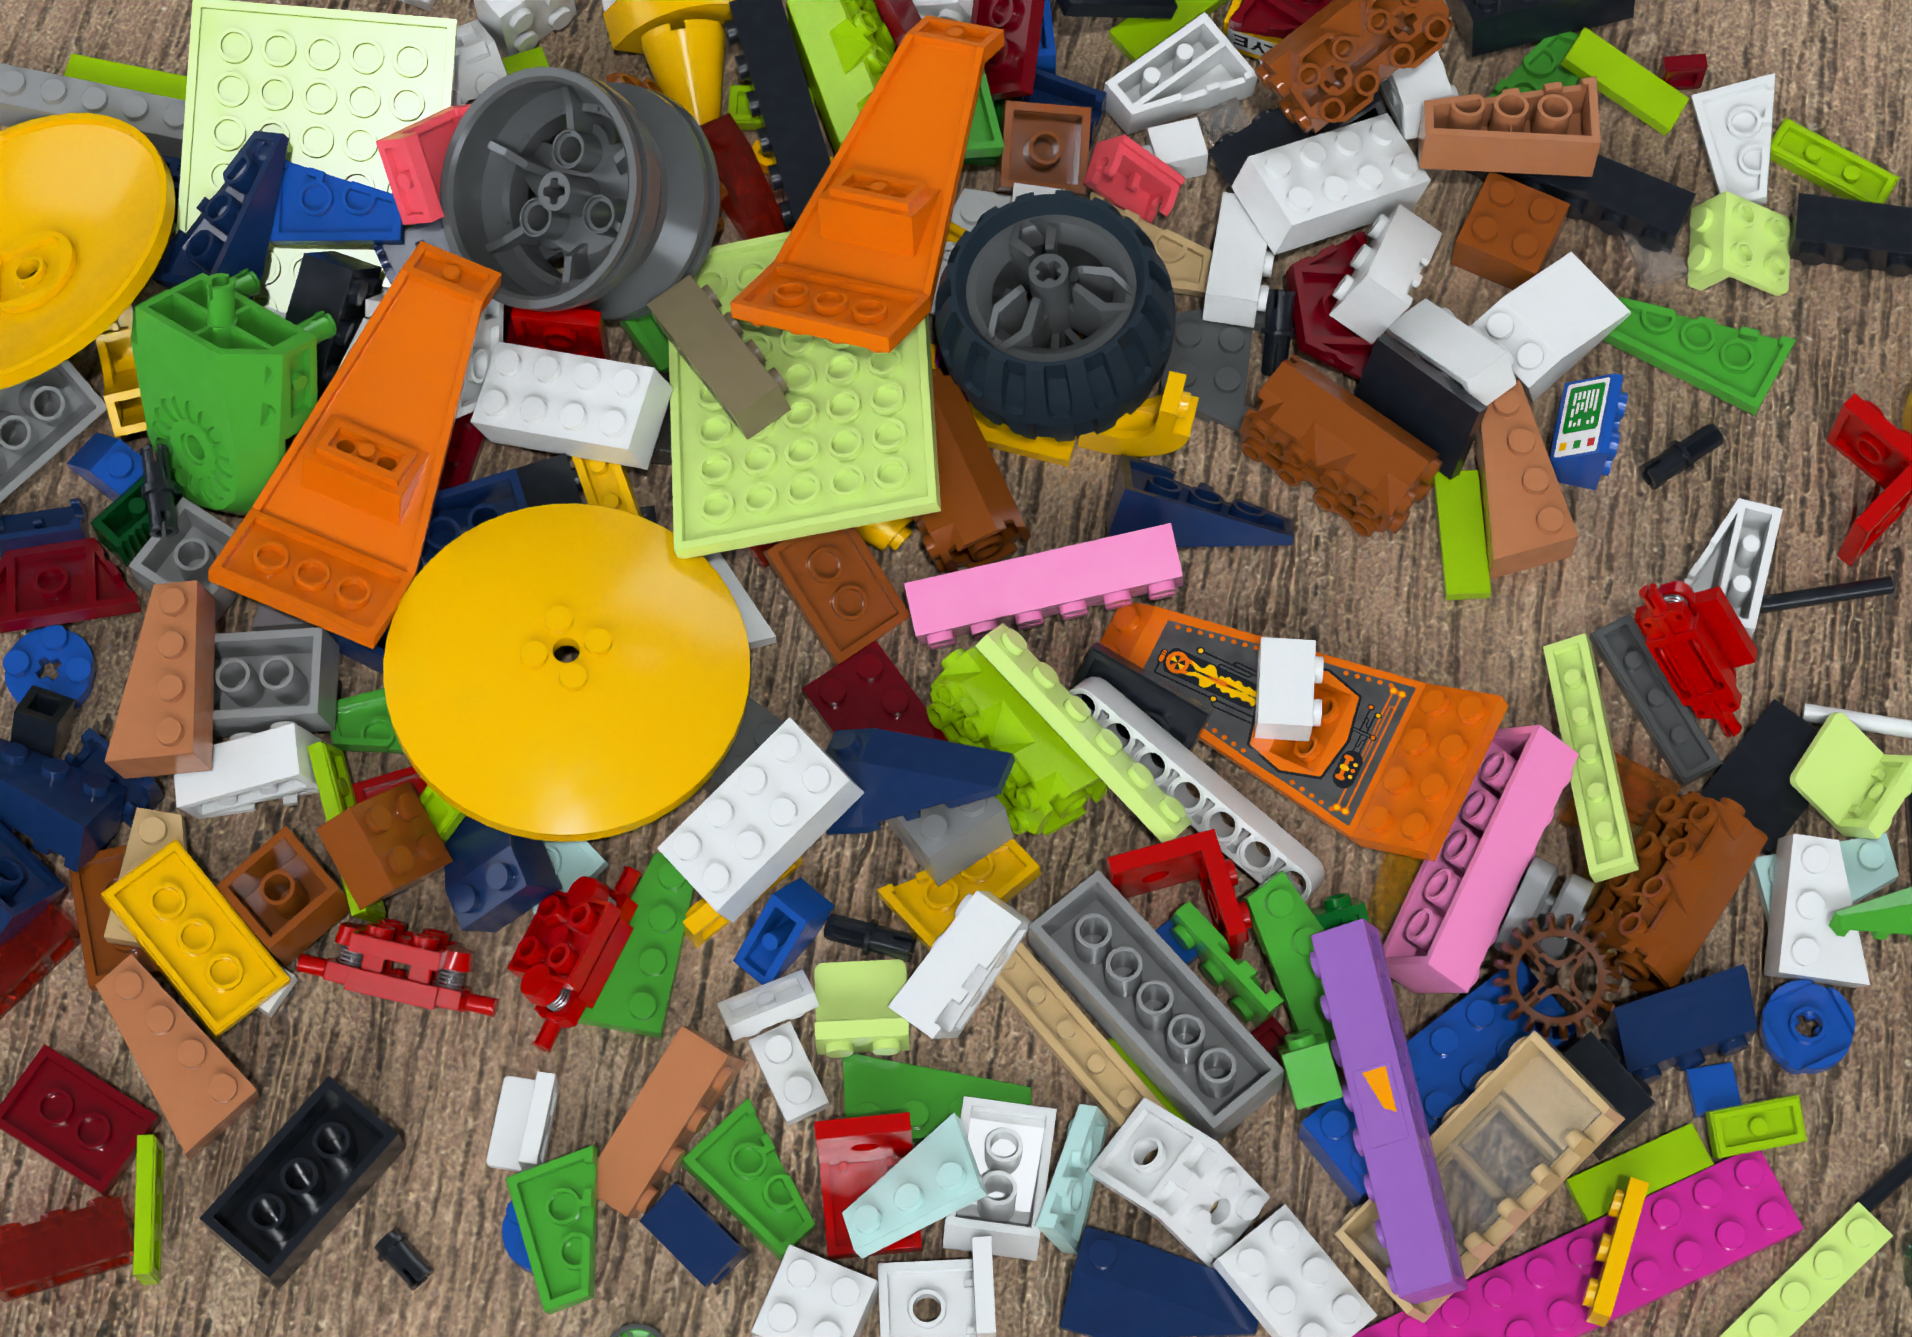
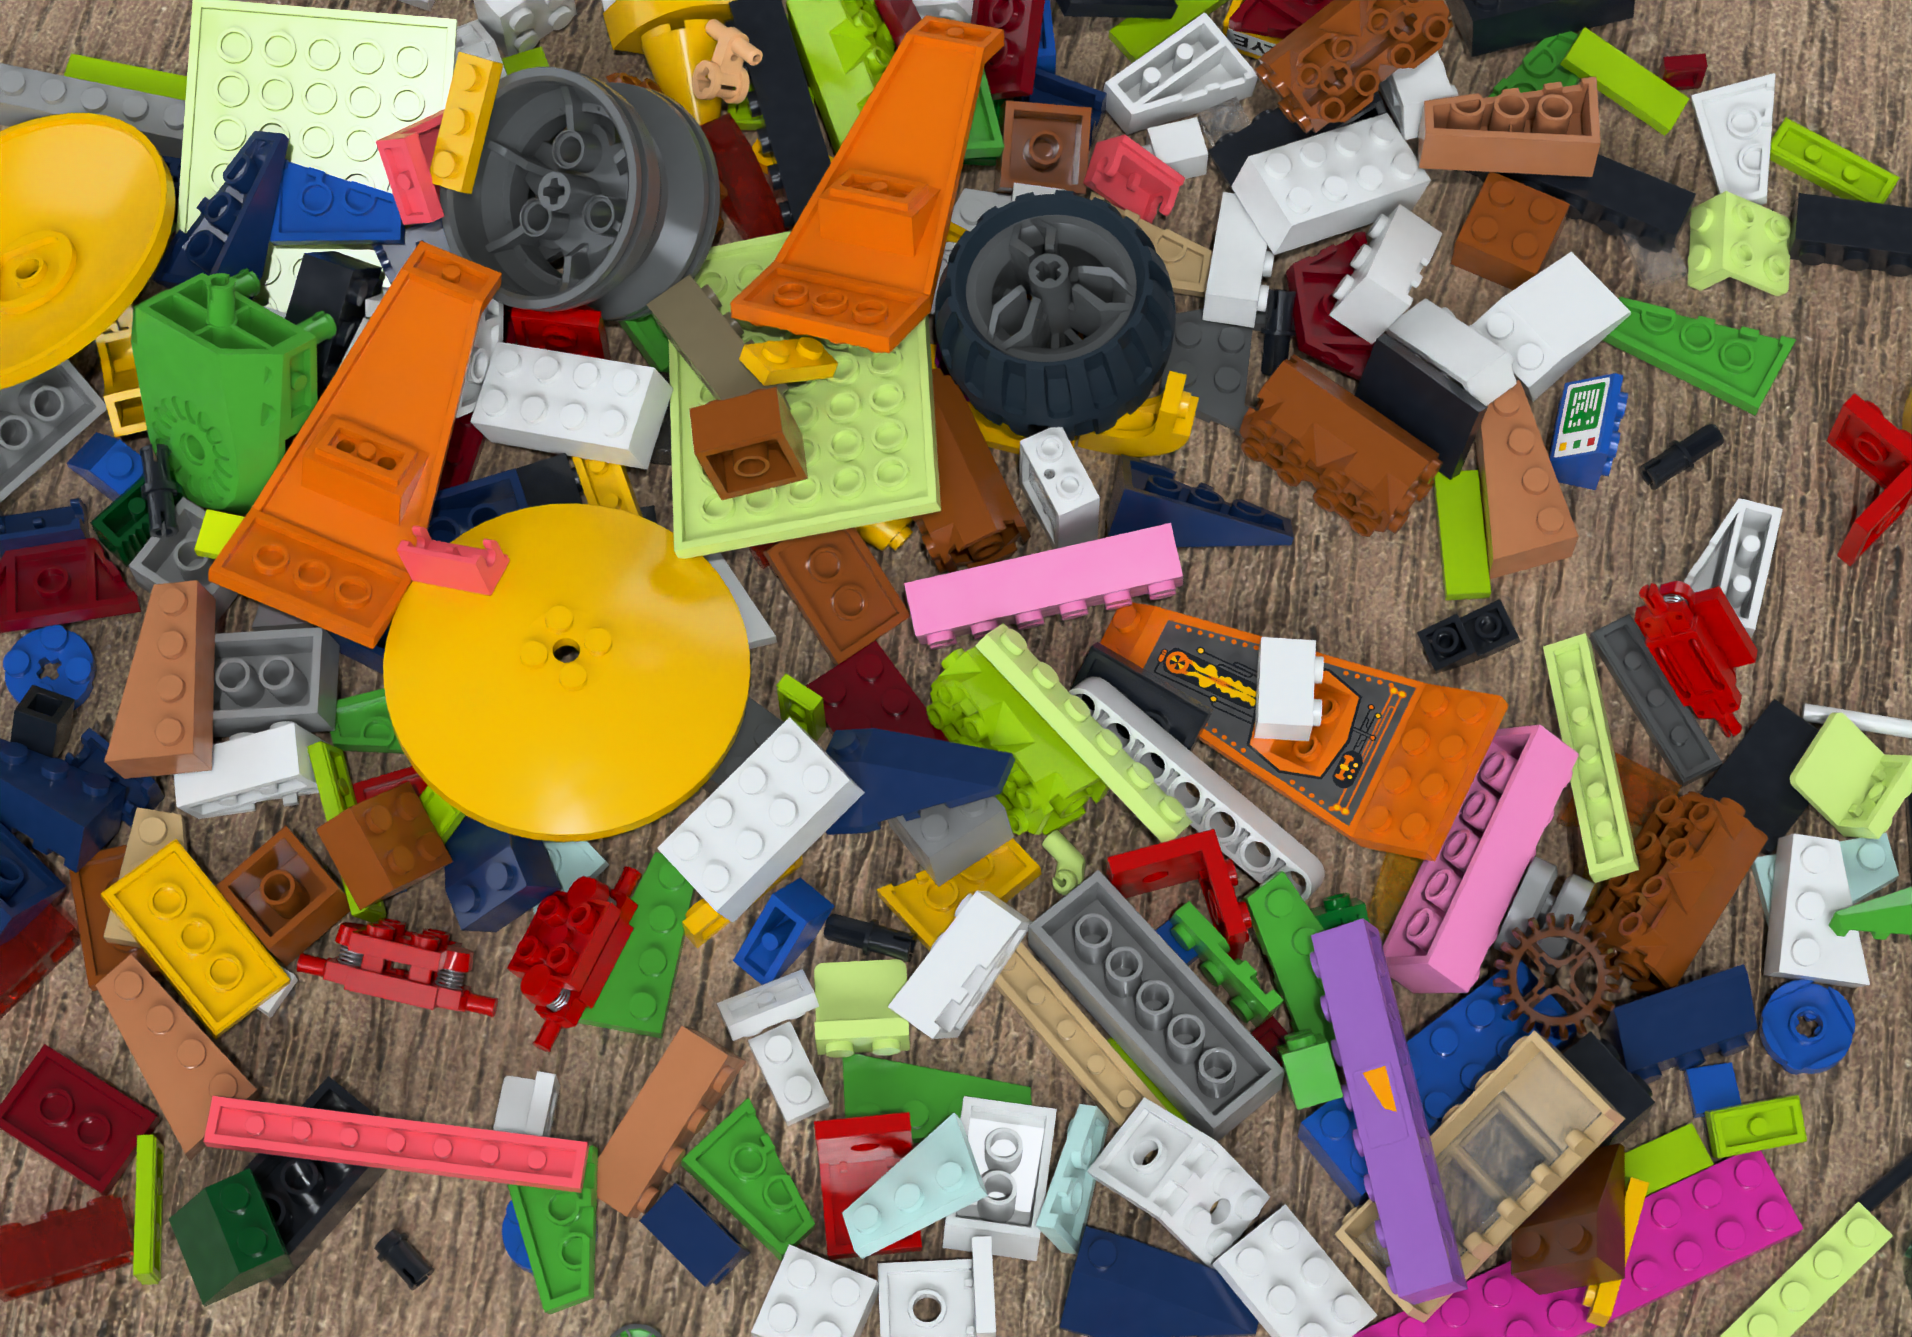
black bar [1760,576,1894,614] -> none
none -> dark green slope [169,1168,294,1307]
none -> neon yellow tile [194,509,245,559]
none -> coral plate [203,1096,589,1193]
none -> coral hinge [397,526,510,596]
none -> yellow plate [429,52,503,194]
none -> dark orange brick [689,386,808,500]
none -> light nougat piece [692,19,763,104]
none -> yellow plate [739,337,838,386]
none -> lime plate [776,673,826,741]
none -> white window [1019,427,1100,549]
none -> yellowish green arm [1042,830,1086,896]
none -> black slope [1417,599,1521,673]
none -> reddish brown slope [1511,1143,1625,1295]

